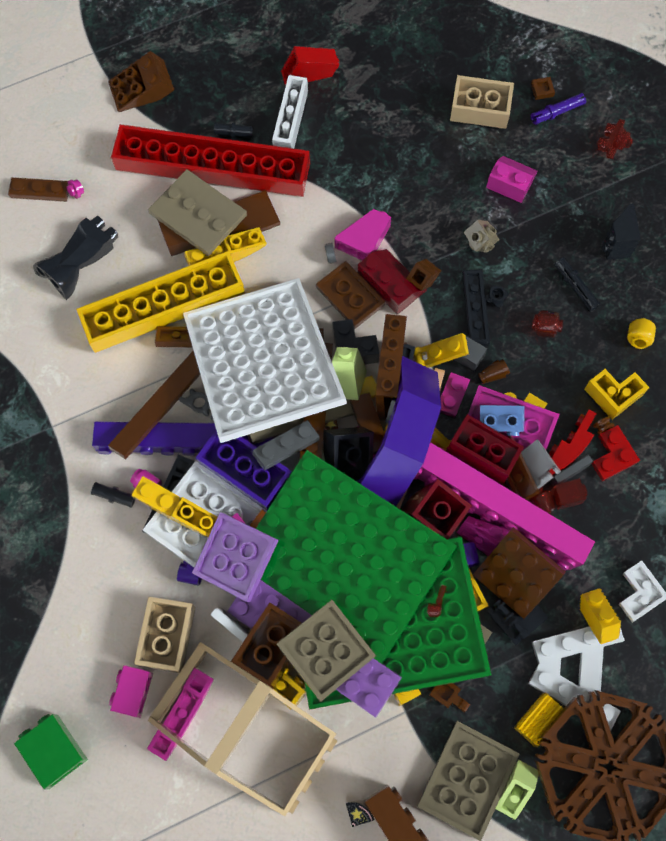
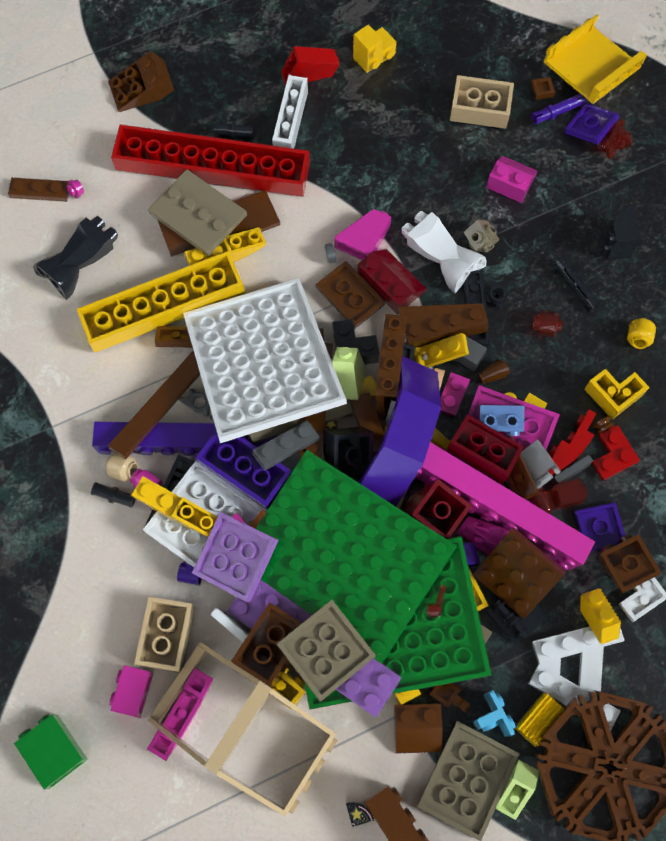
reddish brown brick [406,259,441,291] -> none
none -> tan head [105,453,138,482]
none -> yellow brick [353,25,396,73]
none -> reddish brown slope [394,704,442,754]
none -> reddish brown wedge [398,303,489,347]
none -> white hips [402,211,486,294]
none -> medium azure bracket [472,690,516,737]
none -> yellow panel [544,14,647,104]
none -> dark purple tile [565,103,619,145]
none -> dark purple tile [573,502,625,552]
none -> reddish brown plate [597,534,662,594]

